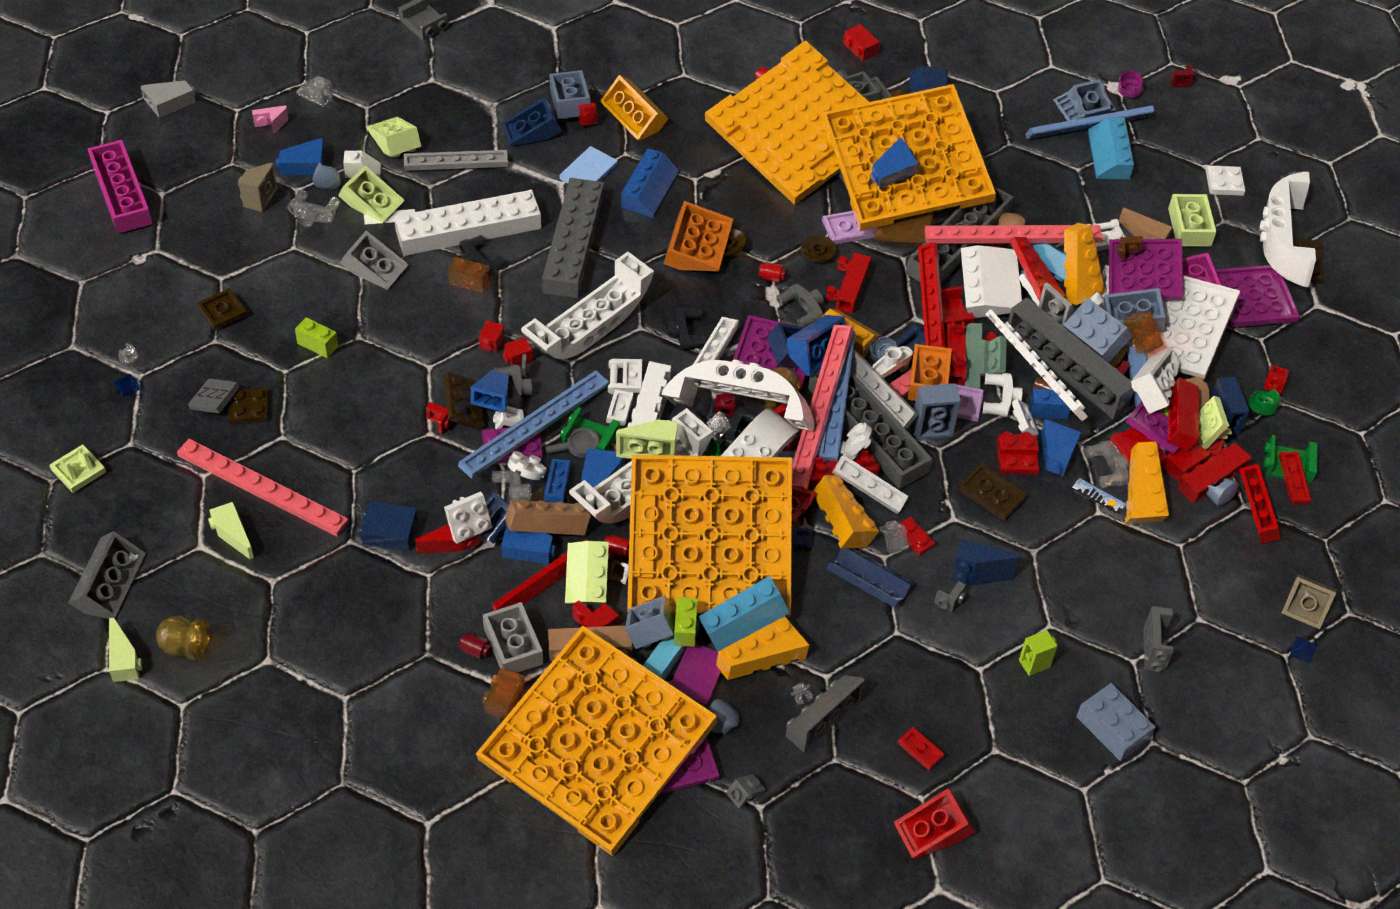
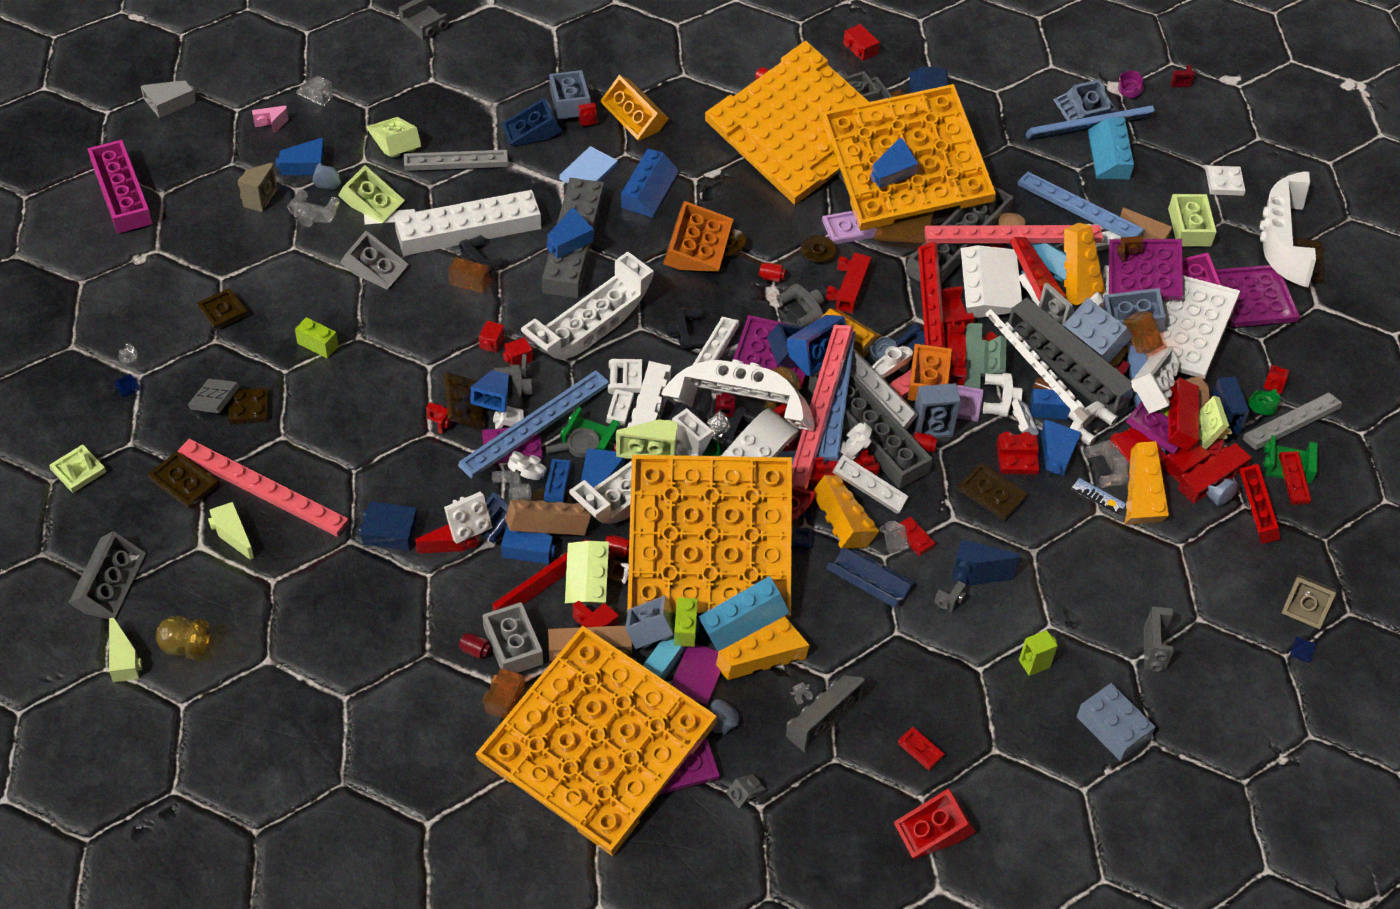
white slope [343,151,381,178] -> none
none -> dark brown plate [147,451,219,510]
none -> blue slope [547,208,594,259]
none -> red brick [911,432,937,454]
none -> medium blue tile [1018,172,1144,237]
none -> white connector [1068,401,1118,447]
none -> light grey plate [1243,393,1342,450]

